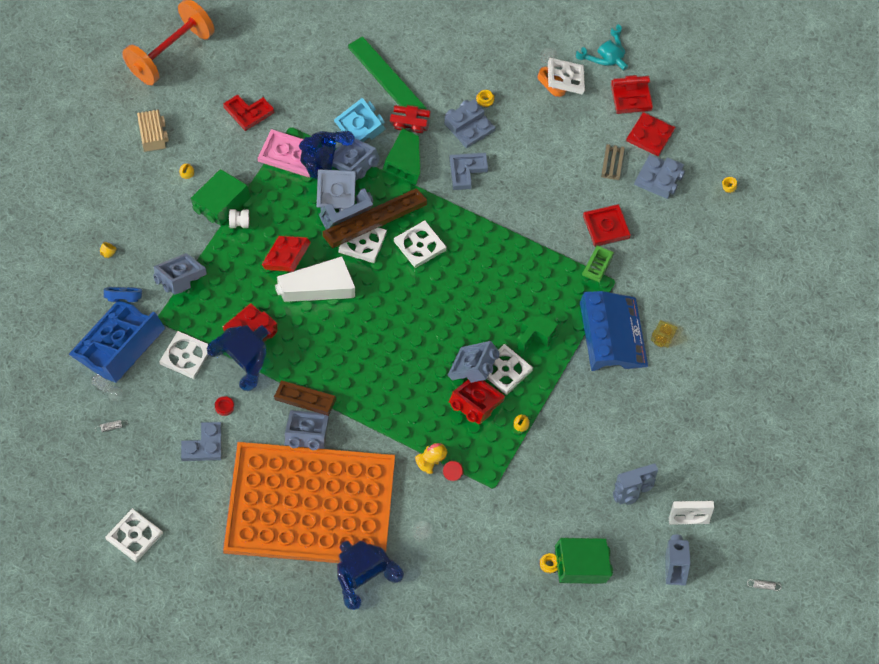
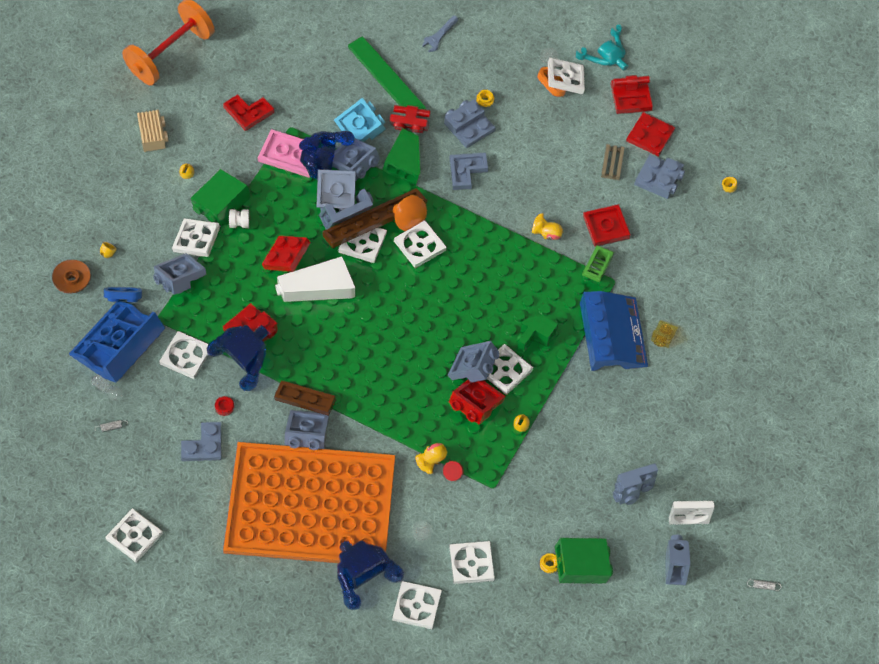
none -> dark orange dish [52,260,91,293]
none -> white piece [172,219,220,257]
none -> white piece [392,581,442,629]
none -> orange dish [393,195,427,231]
none -> sand blue piece [423,15,458,52]
none -> white piece [450,541,494,584]
none -> yellow animal [532,213,563,240]

